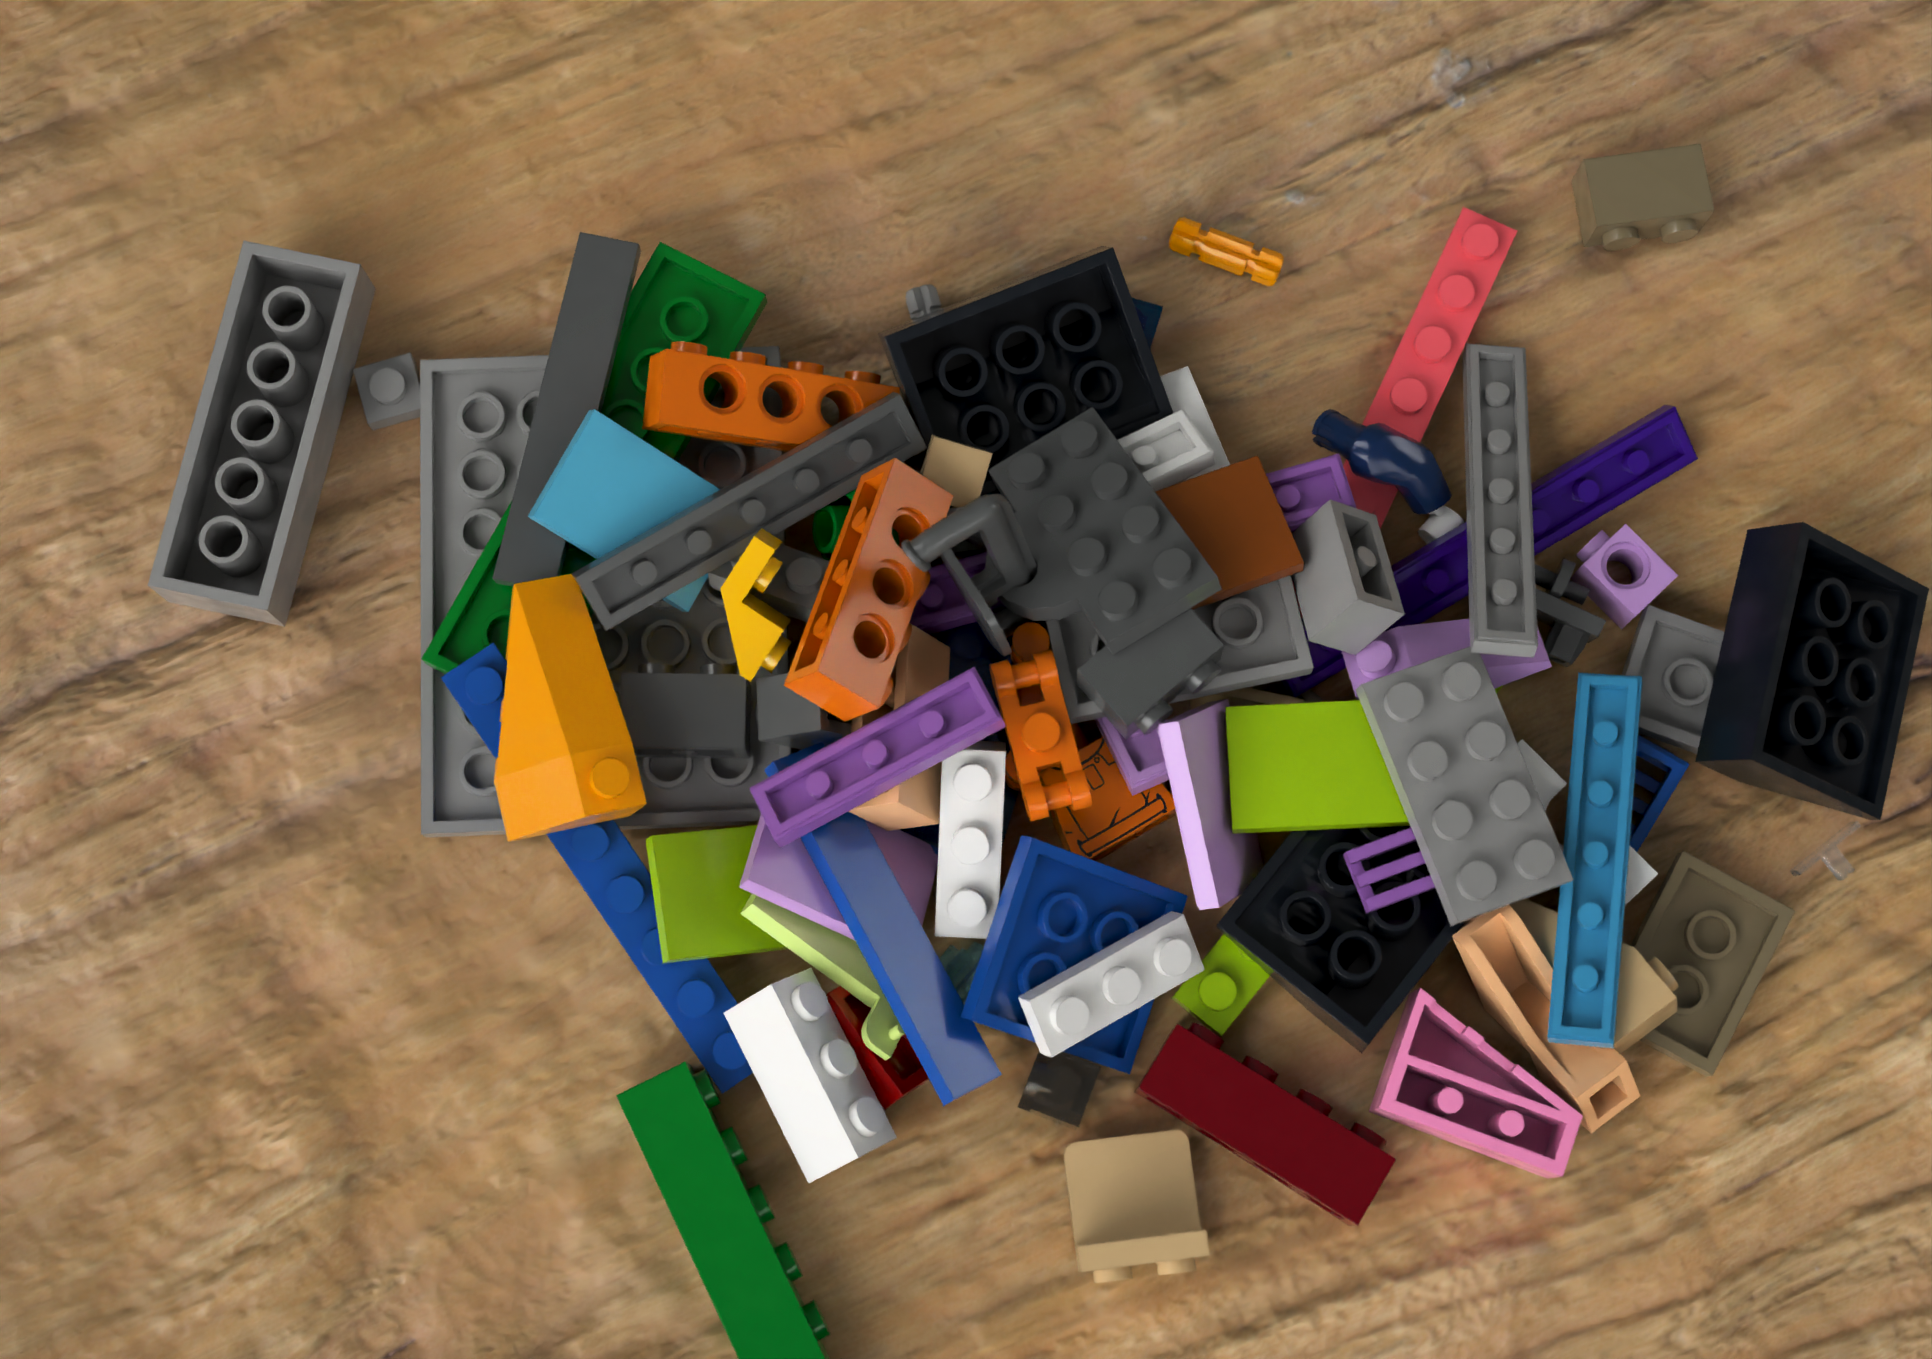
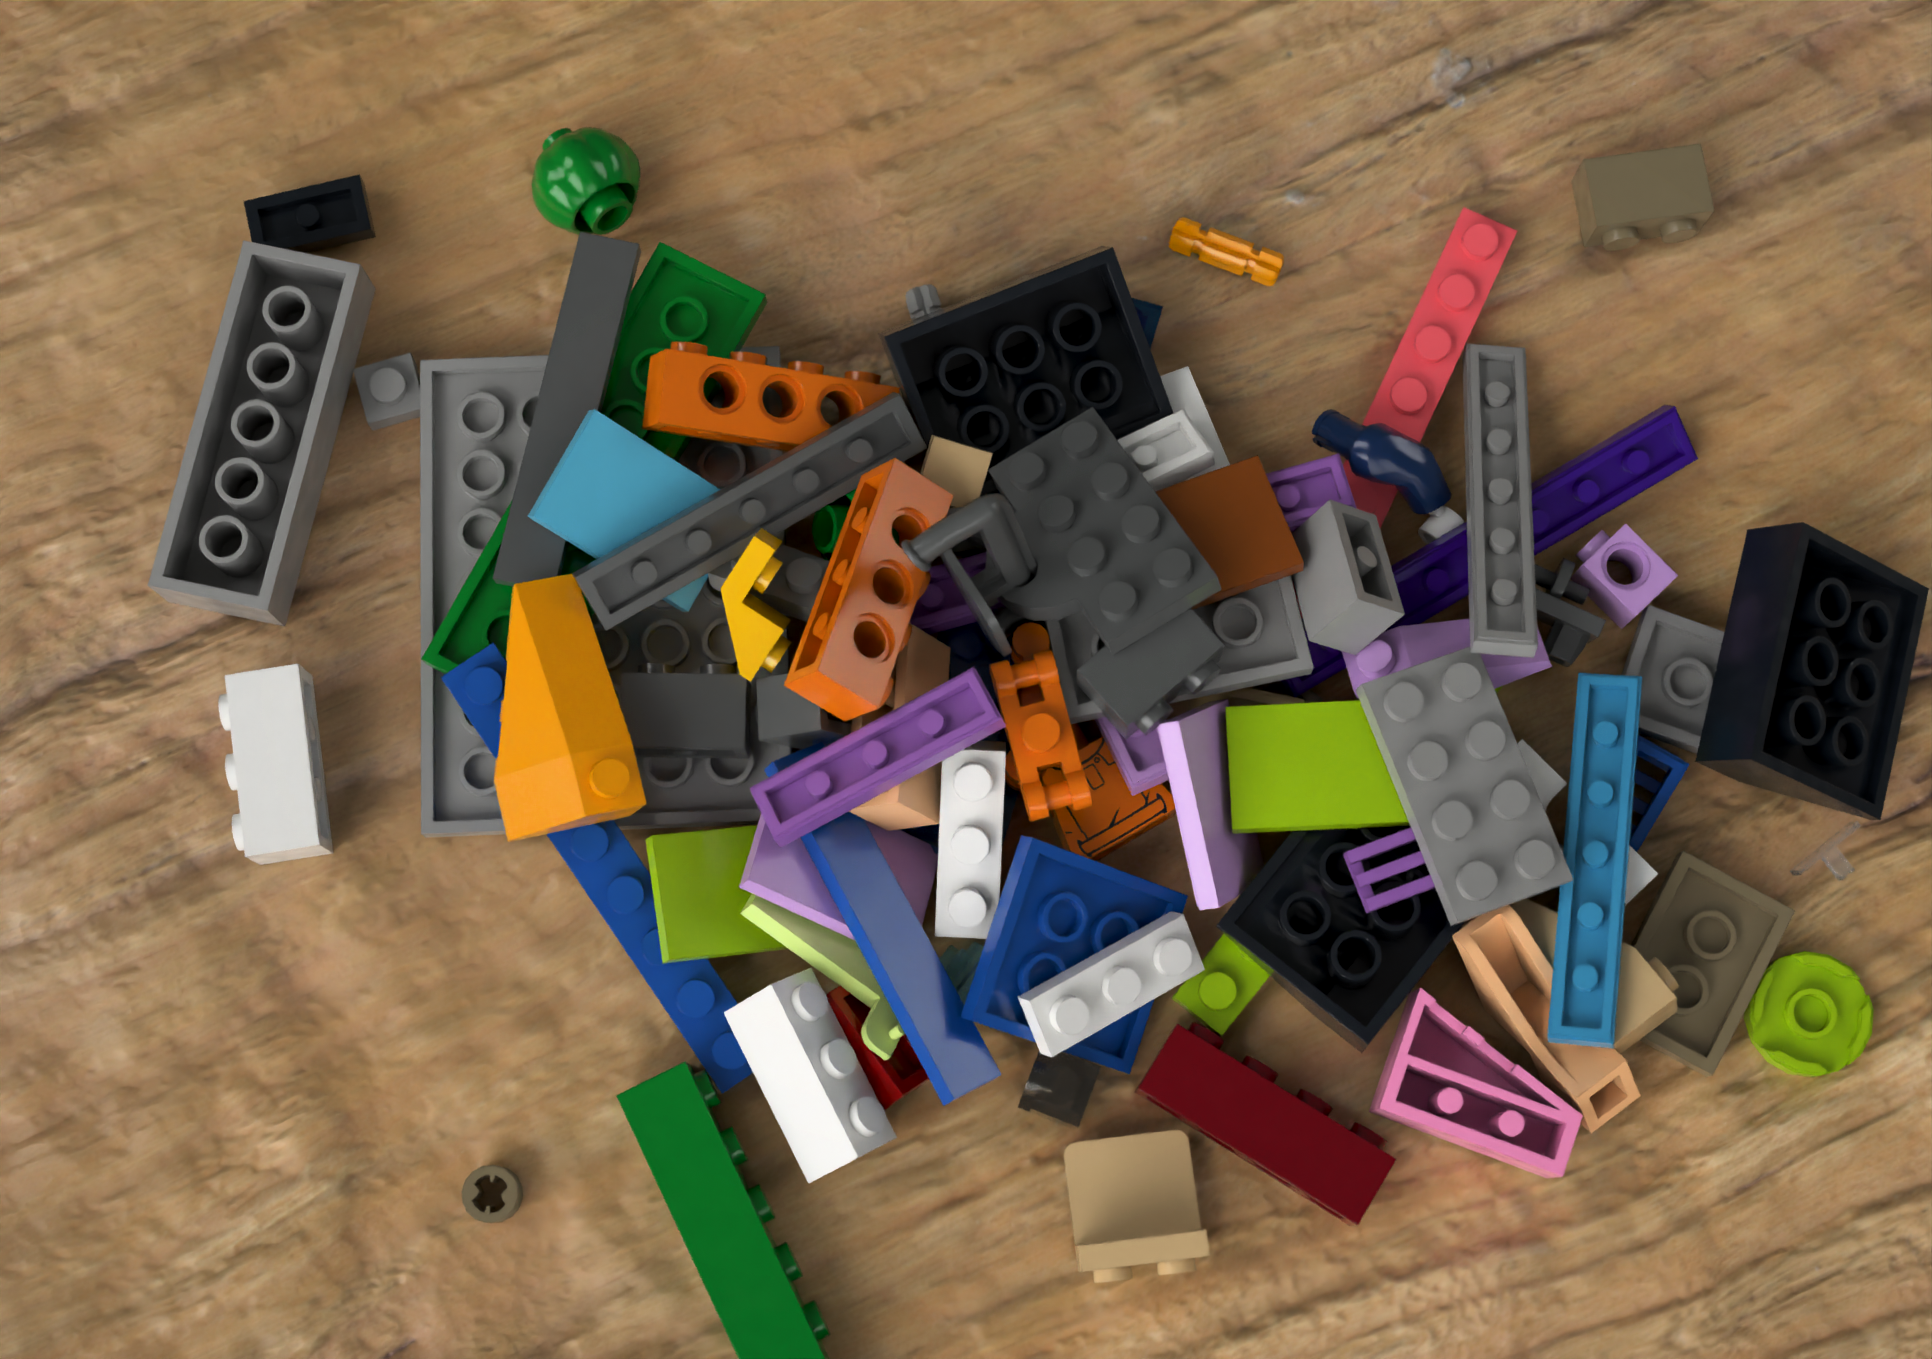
none -> white brick [218,664,333,865]
none -> black plate [244,175,376,253]
none -> dark tan bush [462,1165,523,1223]
none -> green plant [531,127,640,235]
none -> lime tile [1744,951,1874,1077]

